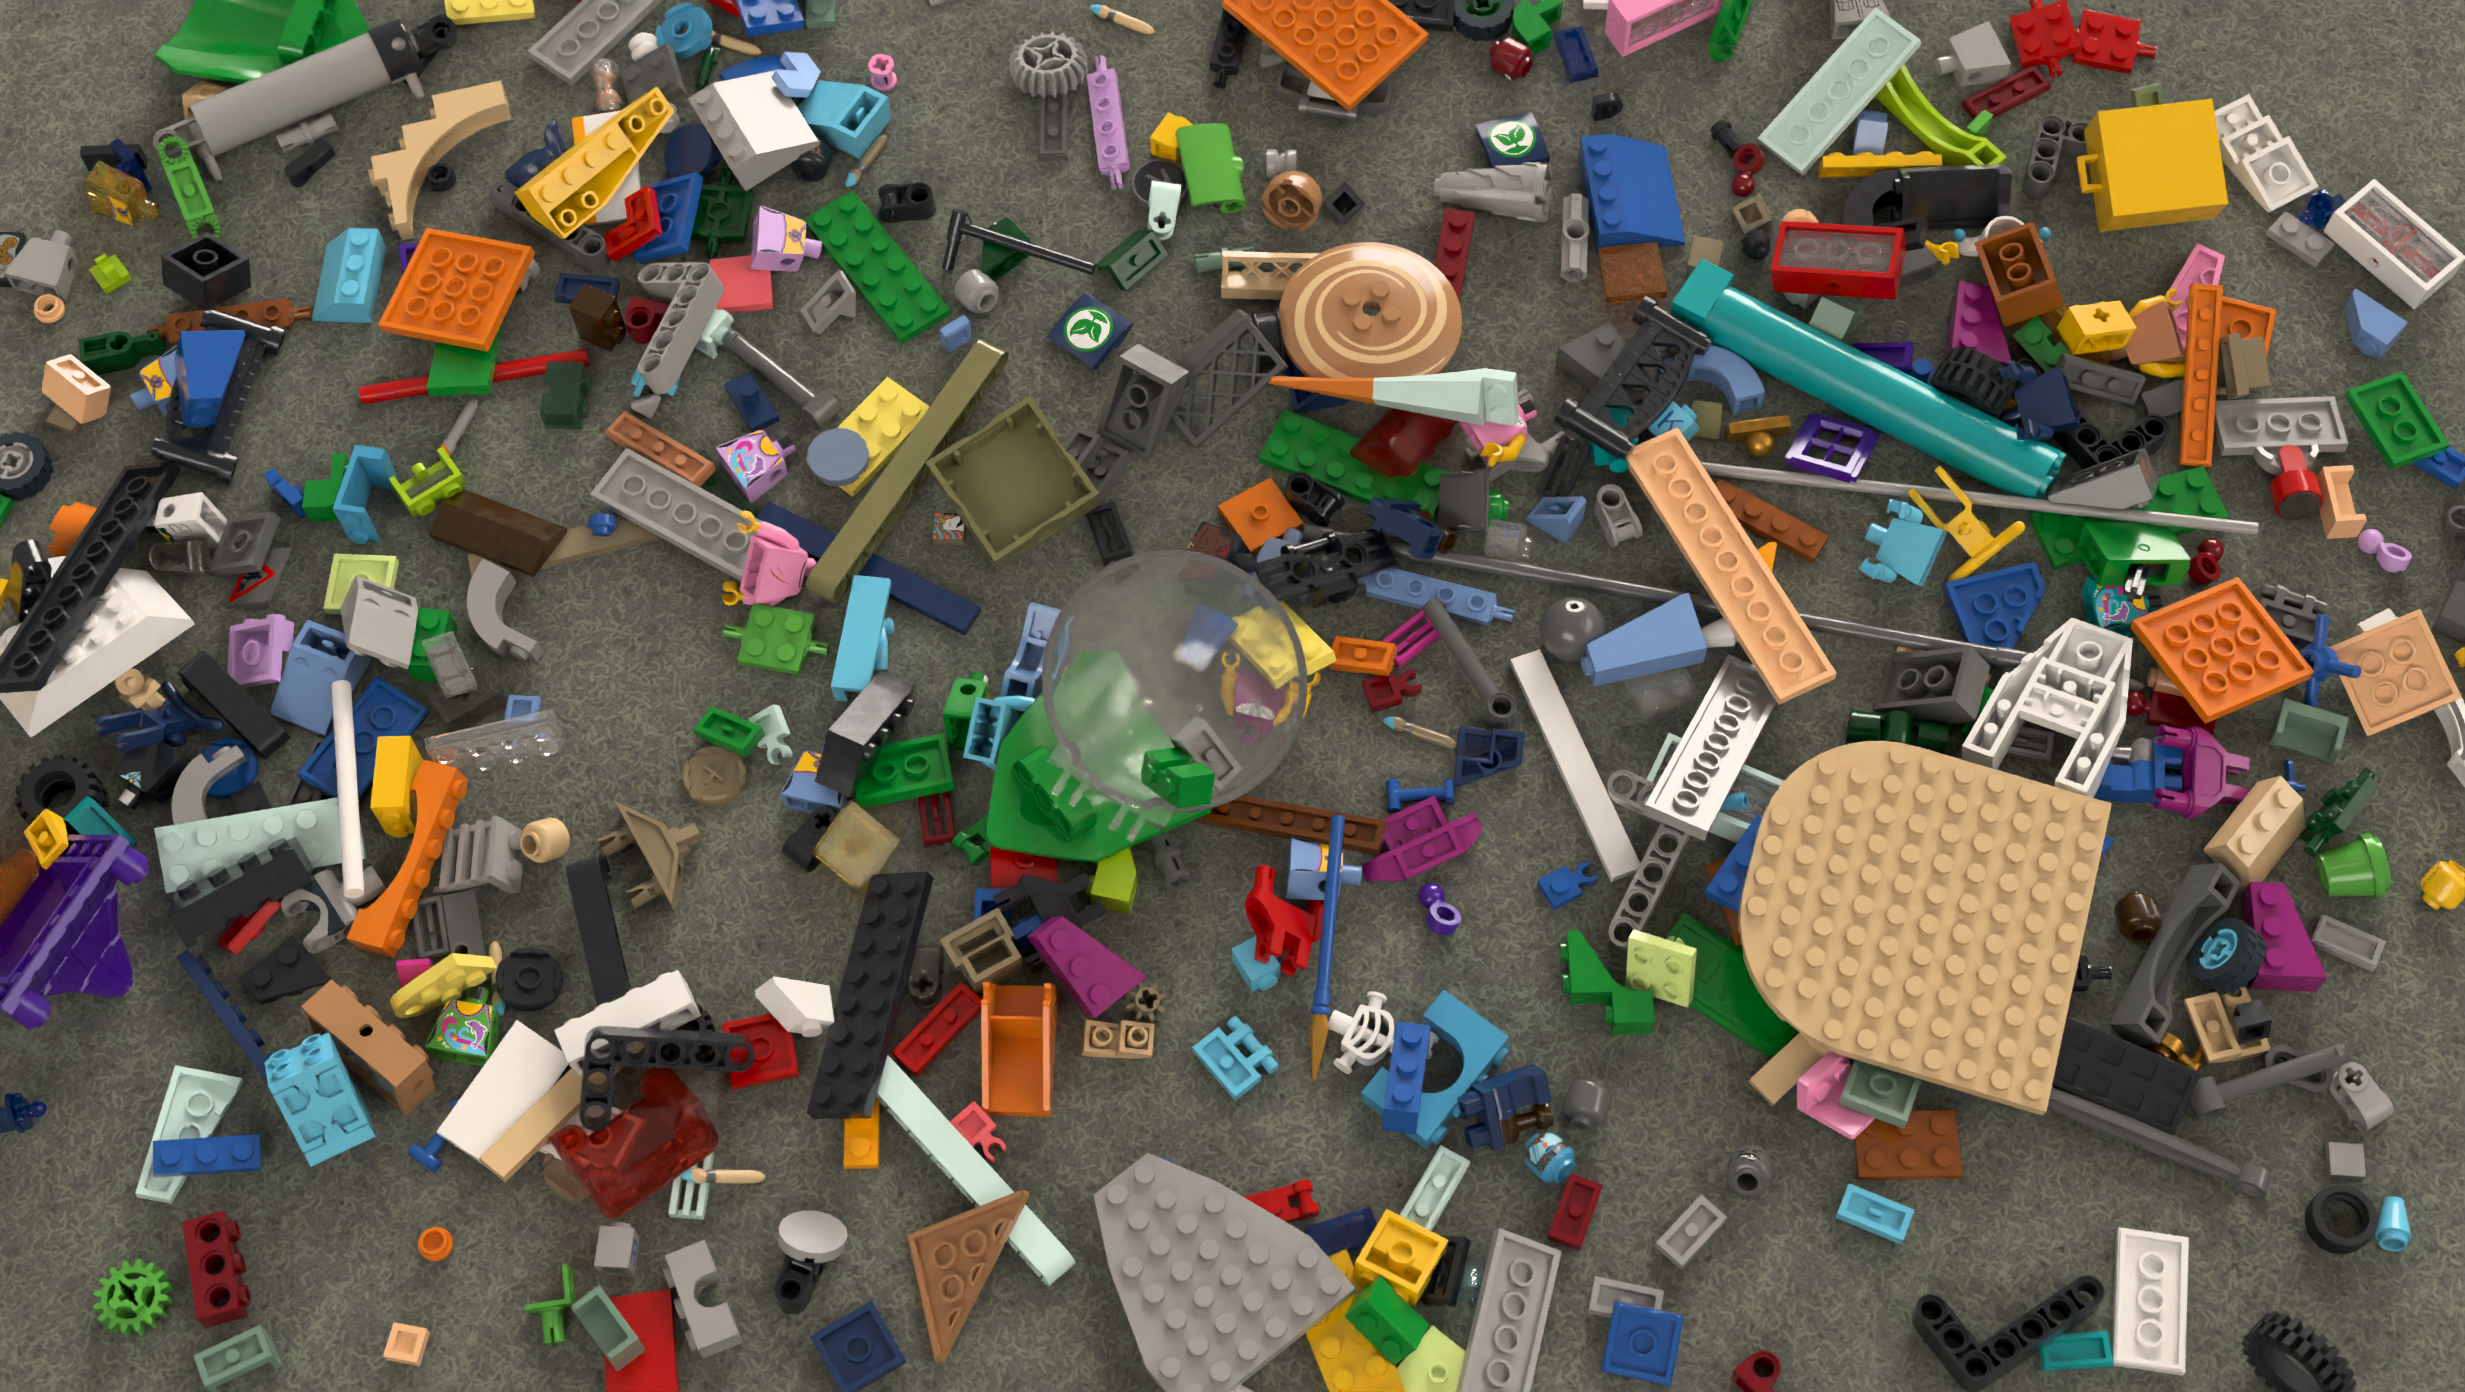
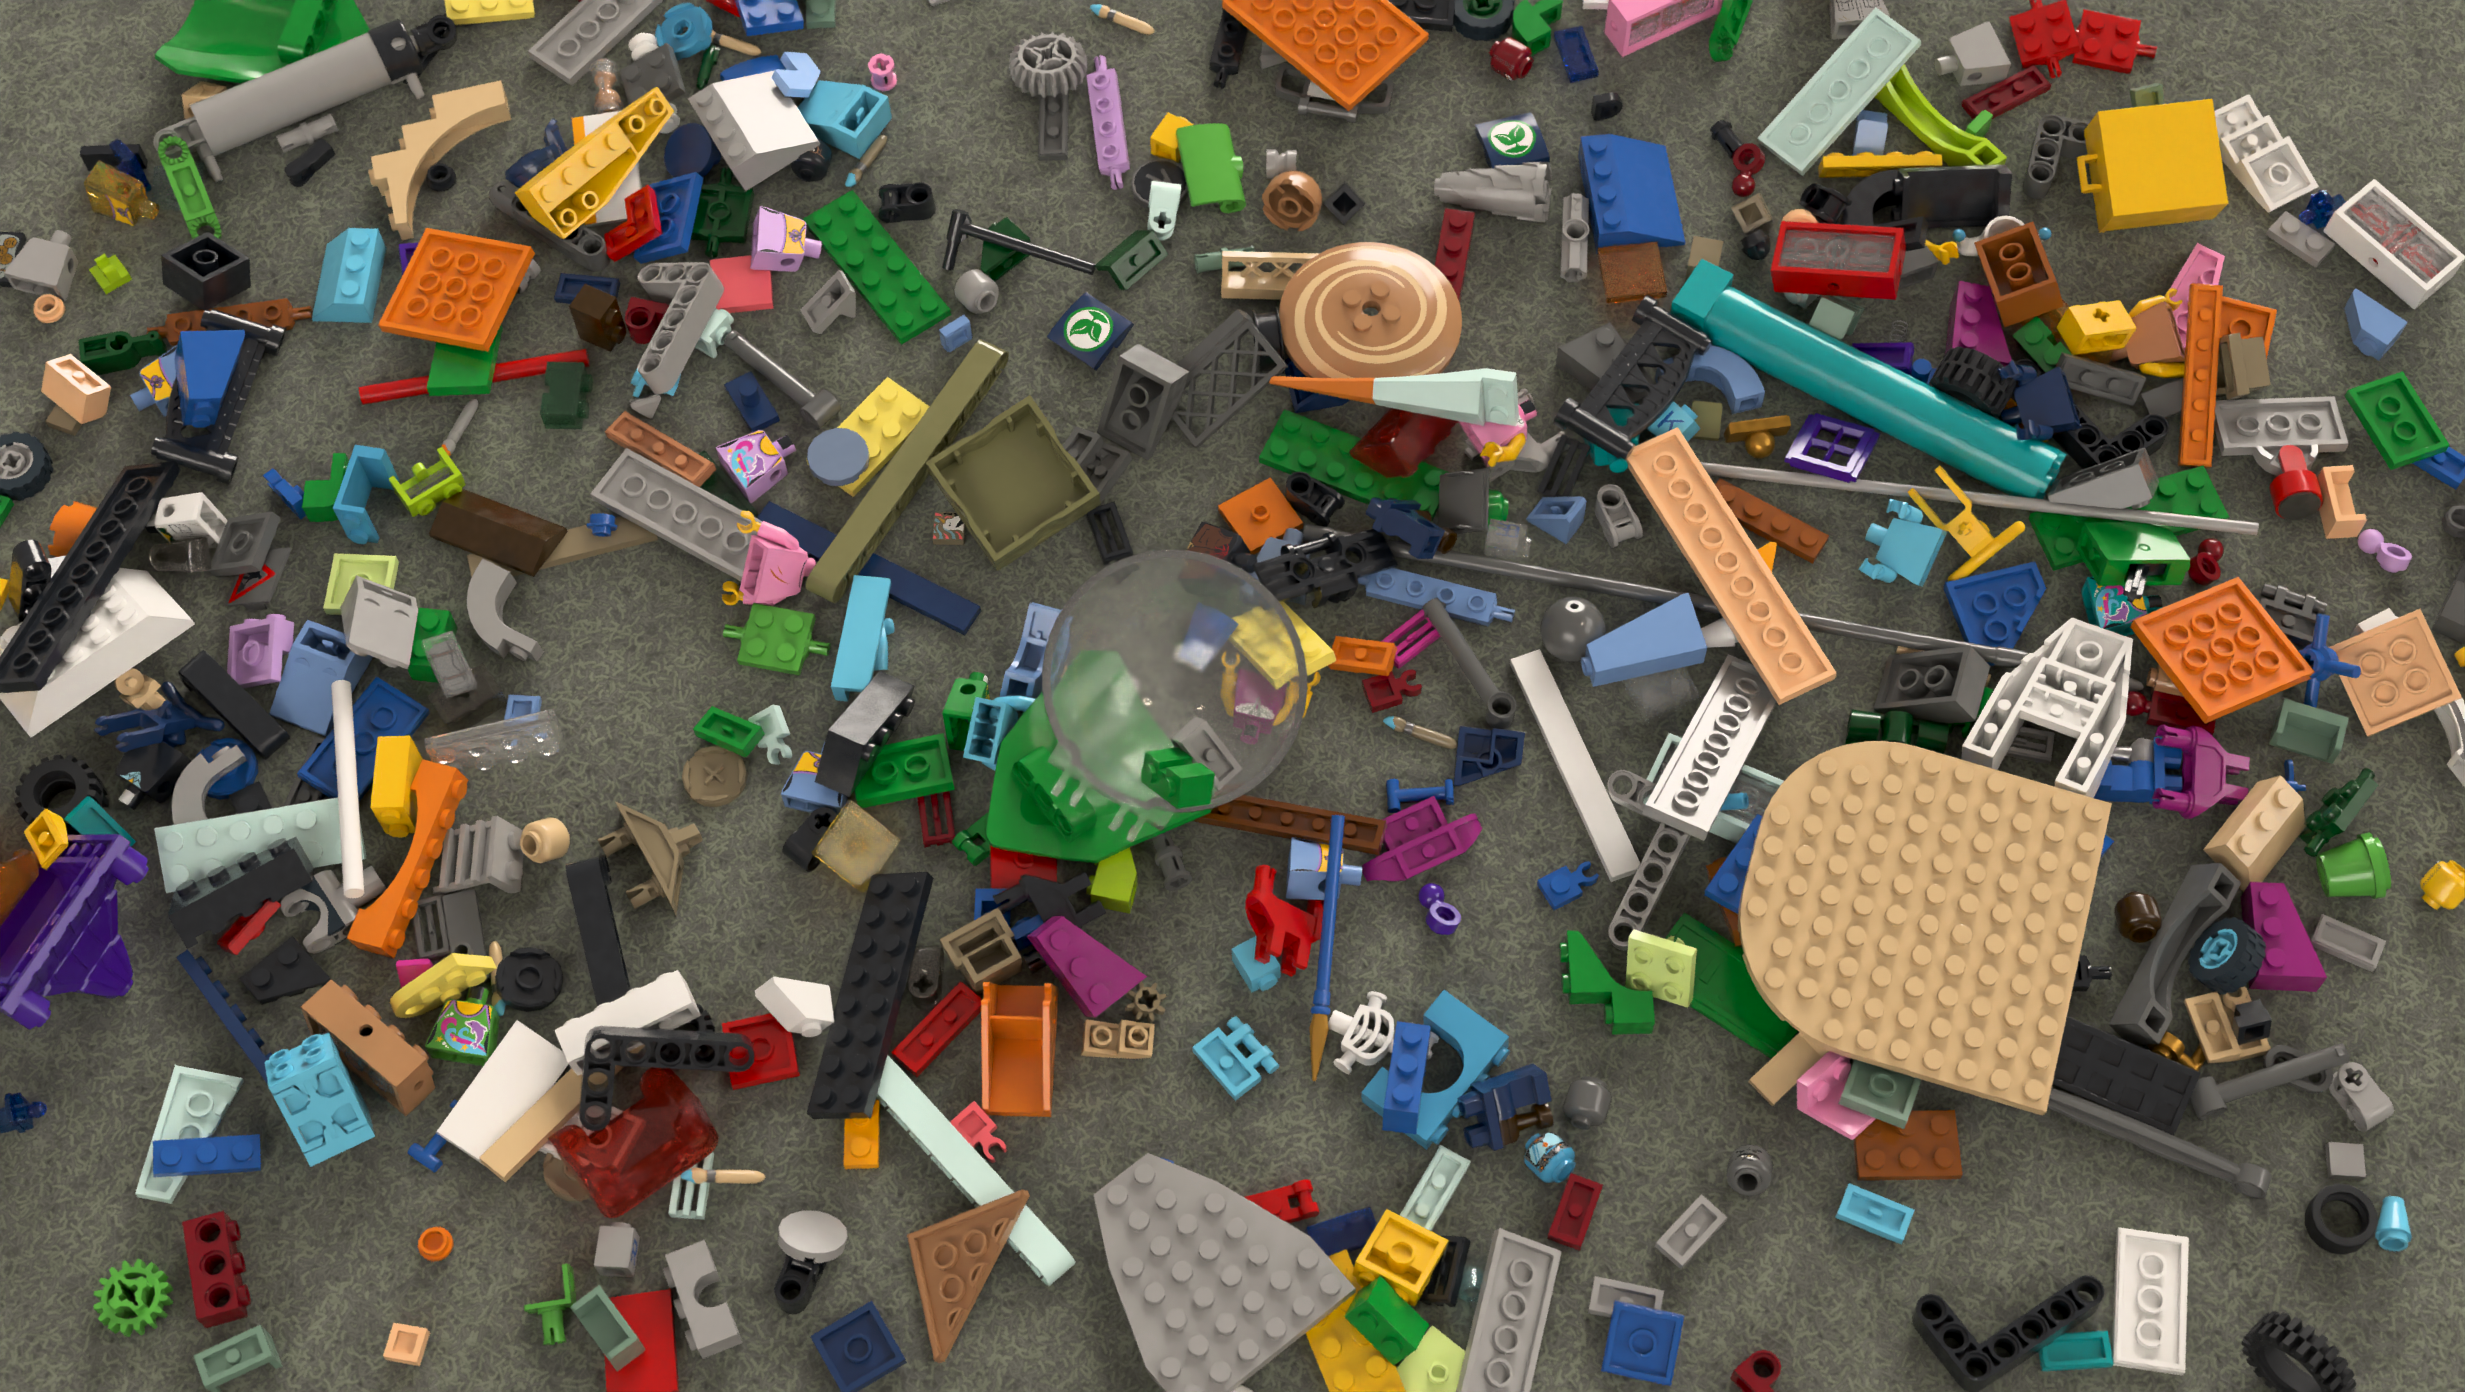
none -> black piece [1800,183,1852,224]

